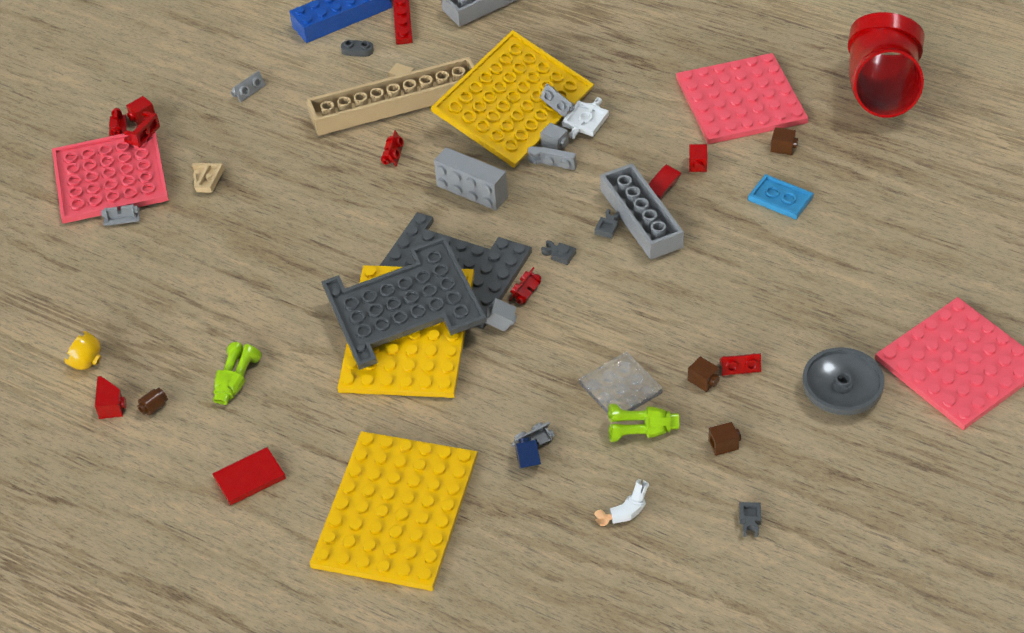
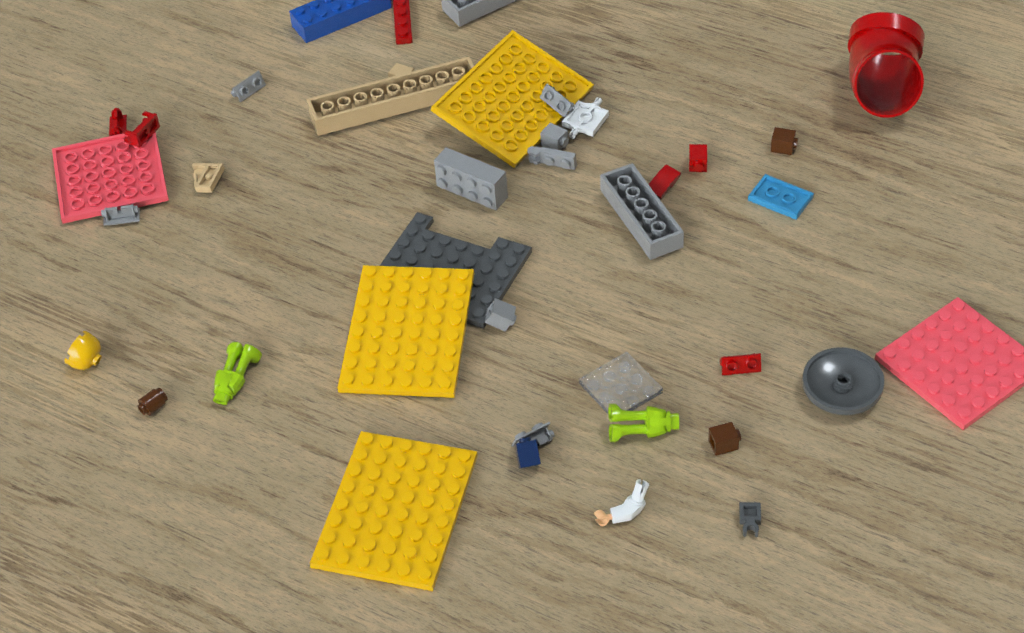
red slope [95,376,127,419] -> none
red brick [126,96,155,125] -> none
red tile [212,447,286,506] -> none
dark grey piece [321,236,487,370] -> none
dark grey plate [341,40,374,57] -> none
red hinge [381,130,404,167] -> none
red hinge [509,267,541,304] -> none
dark grey plate [541,240,576,265] -> none
dark grey plate [595,209,619,239] -> none
coral plate [676,53,808,144] -> none
reddish brown brick [688,356,720,392] -> none

